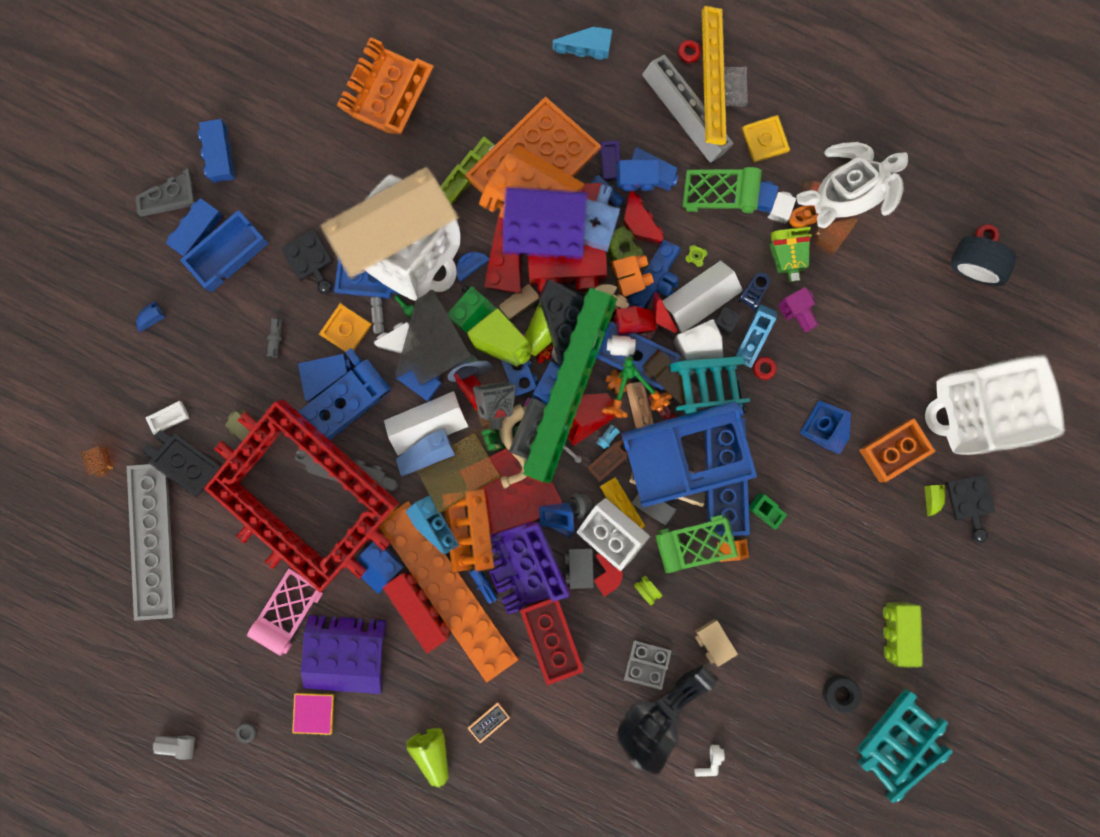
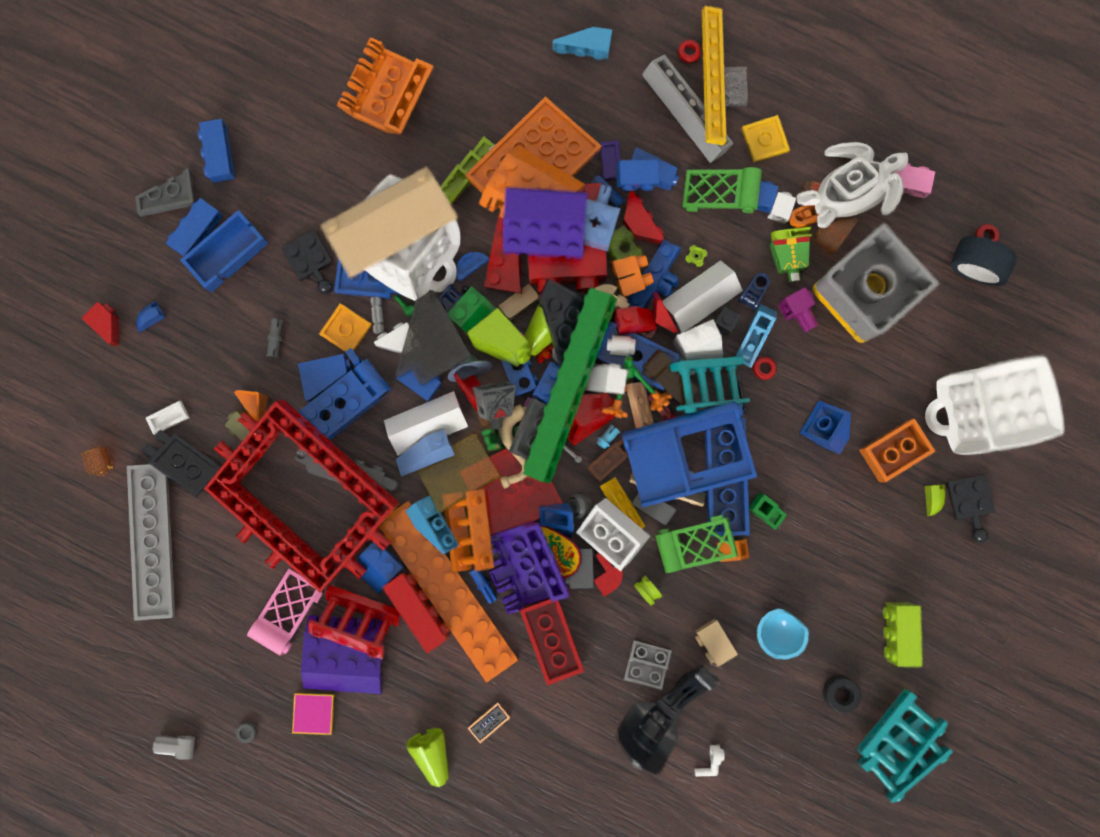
none -> red slope [82,302,119,346]
none -> orange slope [234,390,269,422]
none -> red fence [309,585,401,659]
none -> dark blue piece [431,284,464,320]
none -> shield [540,525,582,578]
none -> white brick [585,364,627,394]
none -> medium azure cylinder [757,609,809,659]
none -> light grey piece [812,224,939,343]
none -> bright pink brick [891,163,935,198]

